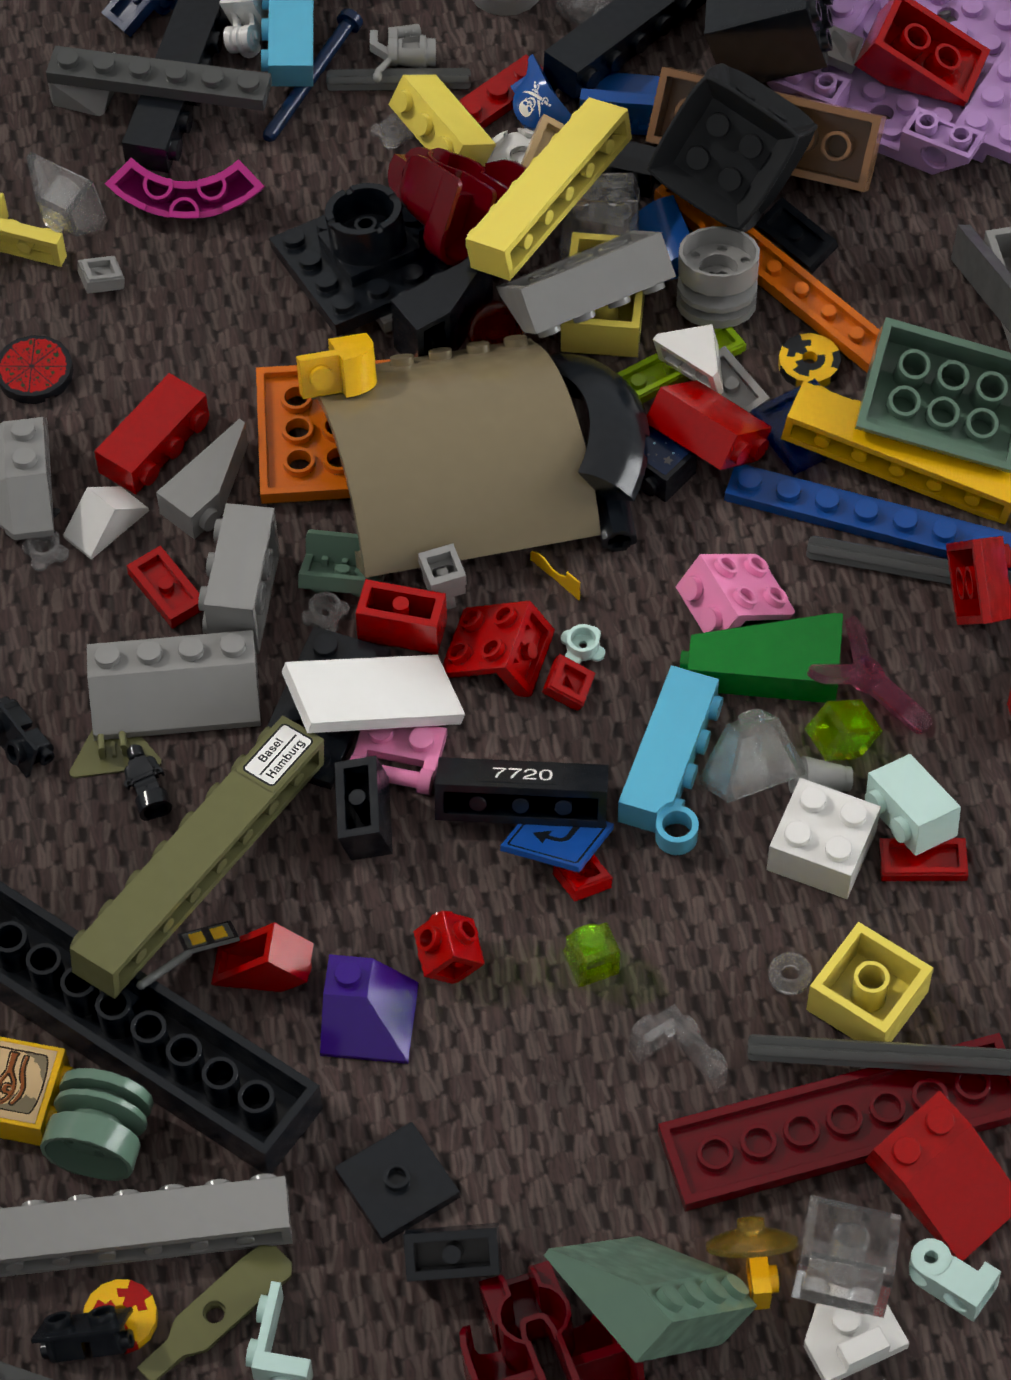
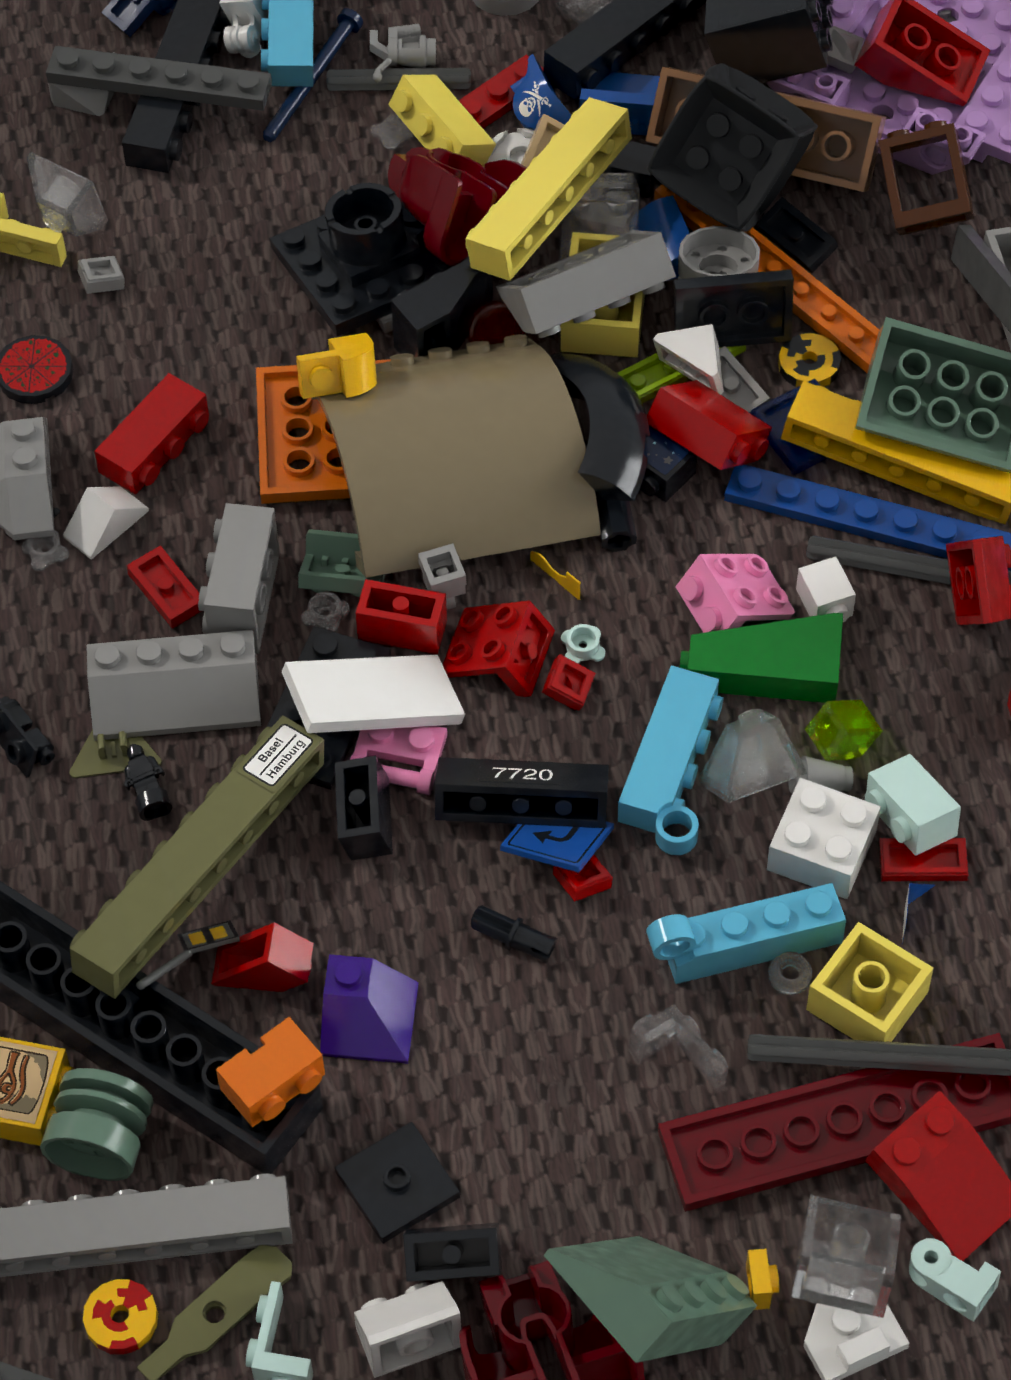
black hinge [31,1305,135,1363] -> none
dark pink brick [104,157,265,219] -> none
light grey slope [156,419,248,539] -> none
red brick [413,910,485,984] -> none
clear neon green brick [563,922,620,988] -> none
clear yellow dish [706,1216,799,1258] -> none
clear pink piece [807,615,932,734] -> none
none -> orange brick [216,1017,325,1128]
none -> white slope [354,1281,461,1378]
none -> black axle [471,905,558,964]
none -> medium azure hinge [646,883,846,984]
none -> black plate [674,270,794,348]
none -> white brick [796,556,856,622]
none -> reddish brown window [878,120,975,235]
none -> blue sticker [902,883,935,944]

